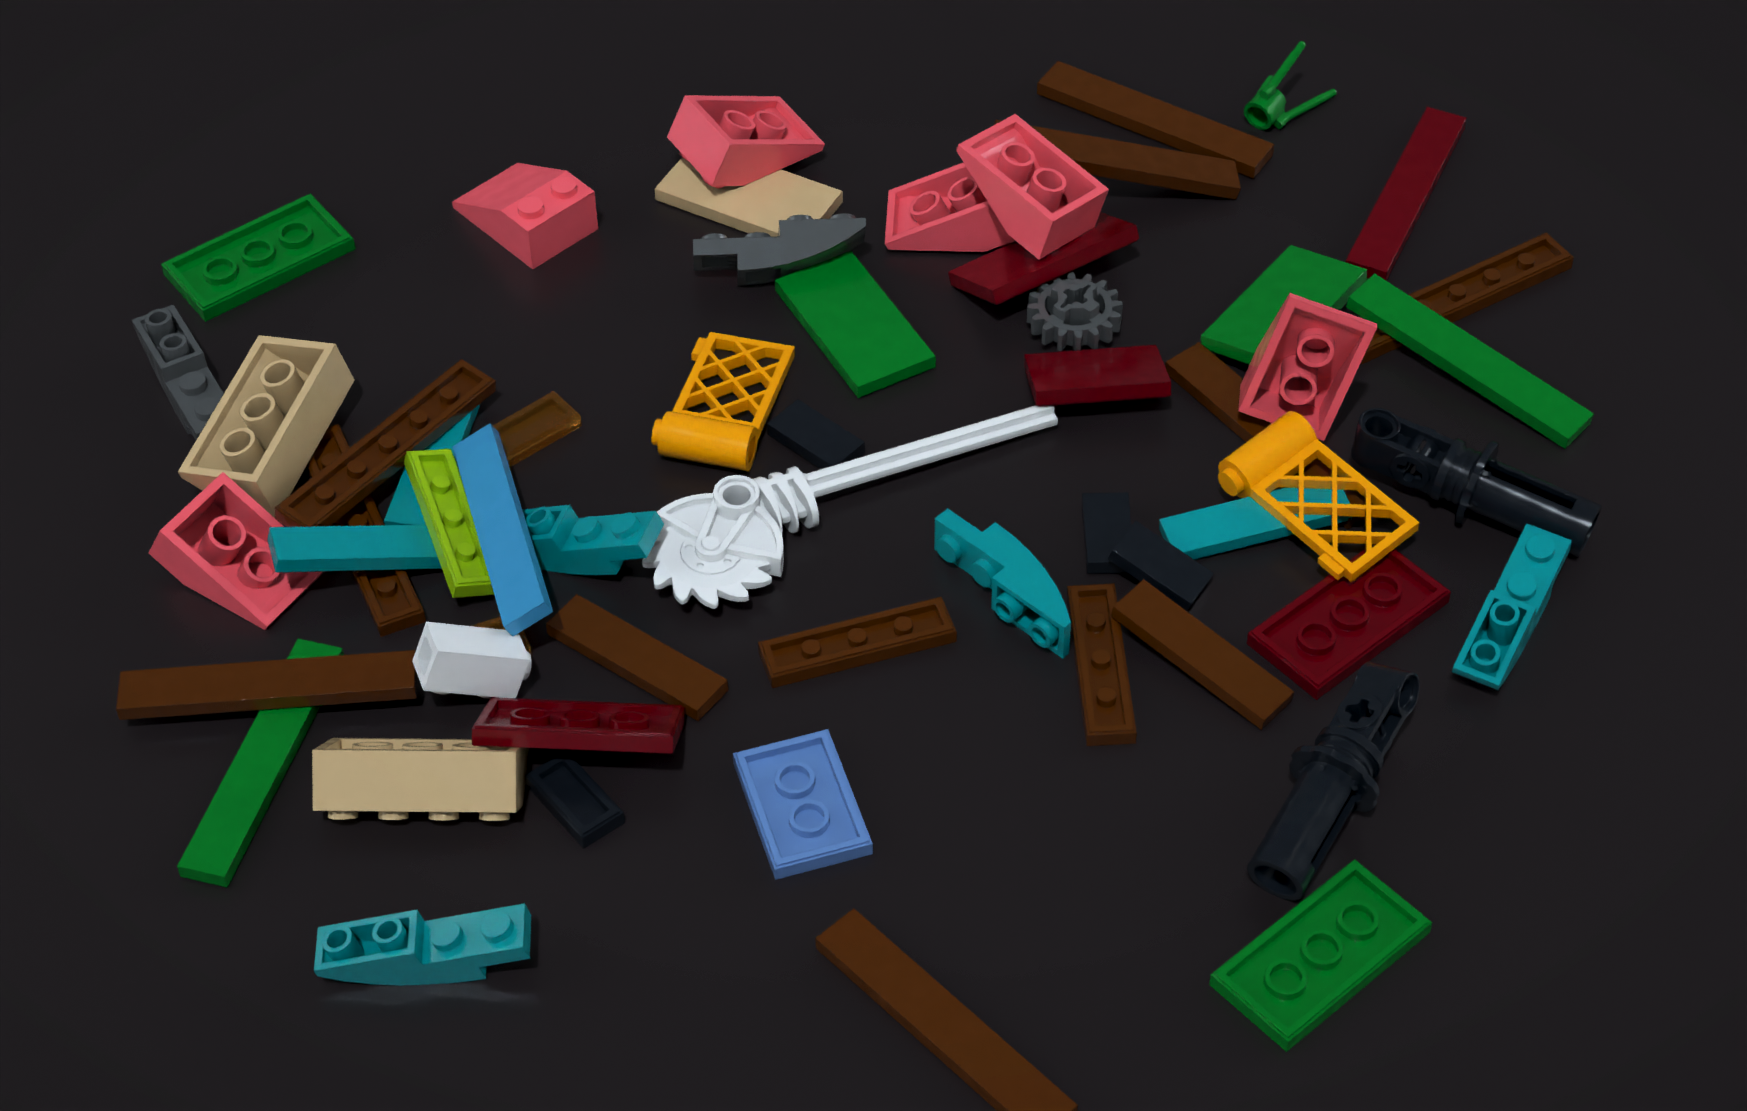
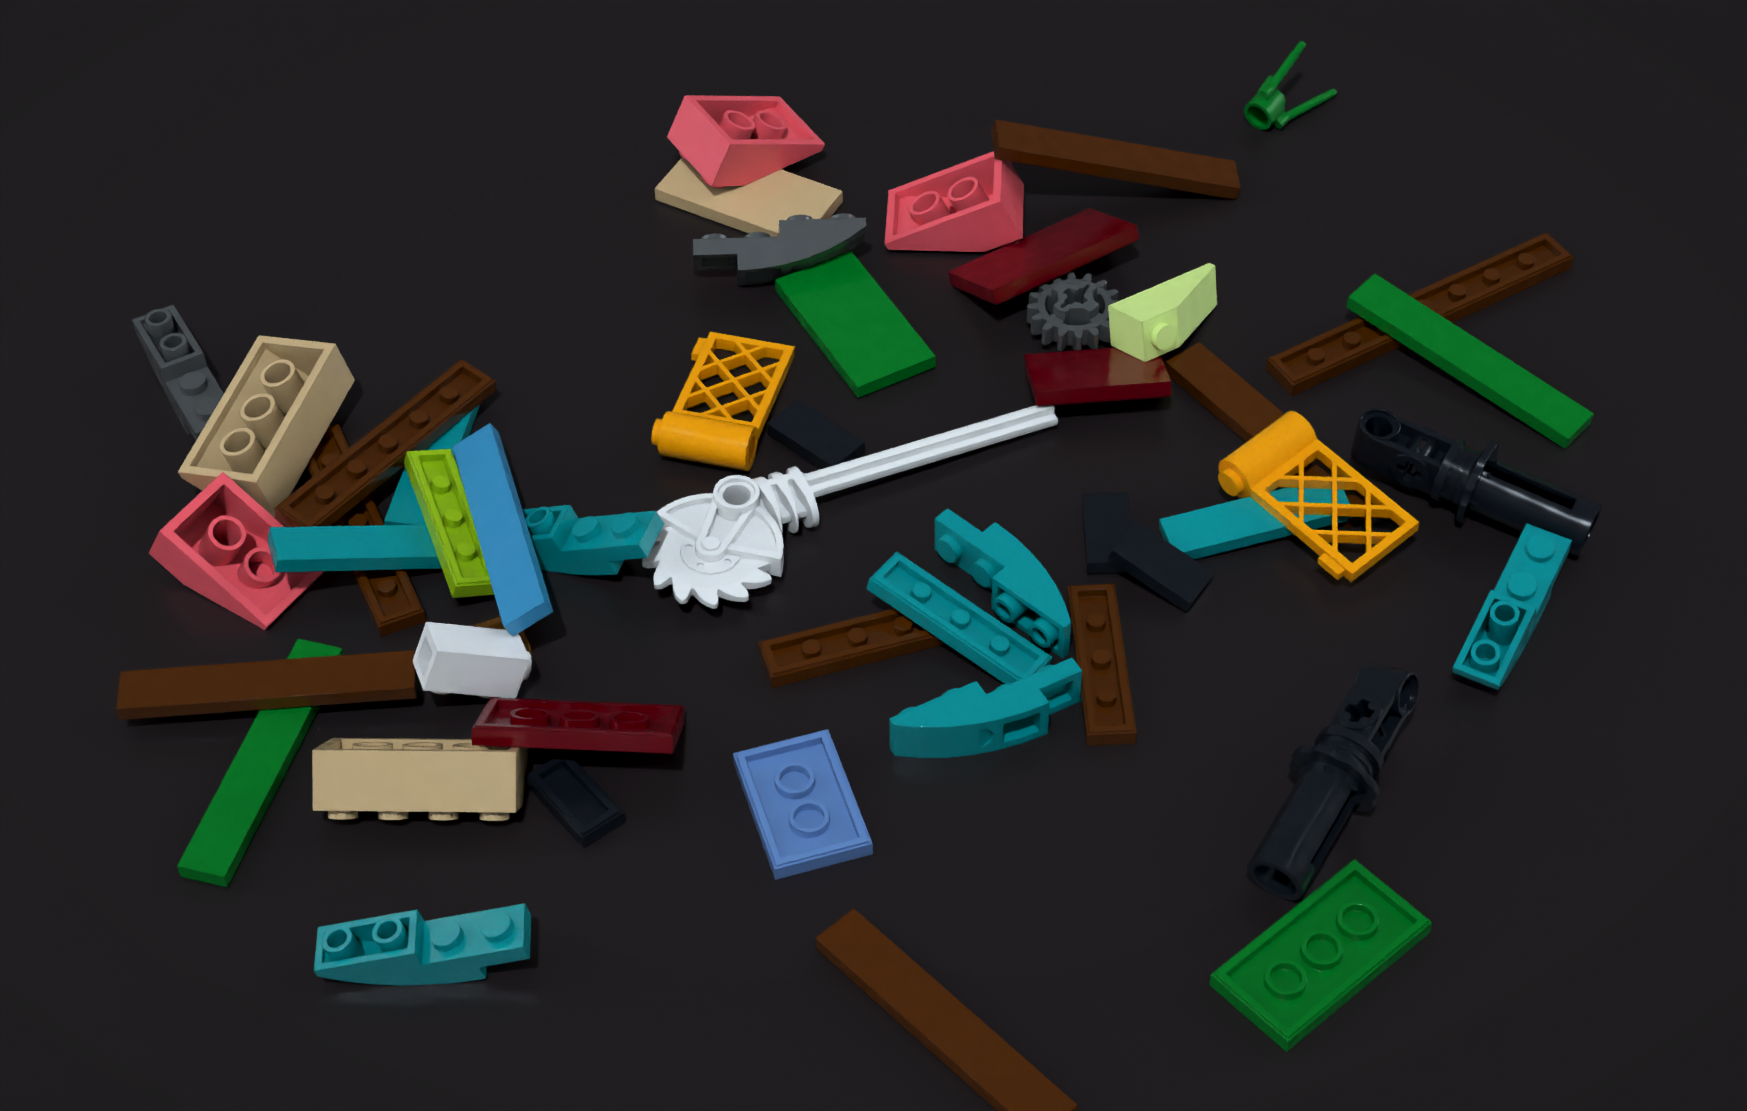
green tile [161,193,356,322] -> none
coral slope [452,163,598,269] -> none
clear orange tile [493,391,582,467] -> none
reddish brown tile [546,594,728,721] -> none
coral slope [956,114,1109,260] -> none
reddish brown tile [1037,61,1274,178] -> none
reddish brown tile [1111,579,1294,730] -> none
green tile [1201,245,1367,365] -> none
coral slope [1238,293,1377,441] -> none
dark red tile [1246,544,1451,700] -> none
dark red tile [1345,107,1467,281] -> none
none -> teal tile [866,551,1052,684]
none -> teal slope [889,657,1082,758]
none -> yellowish green slope [1108,263,1217,362]

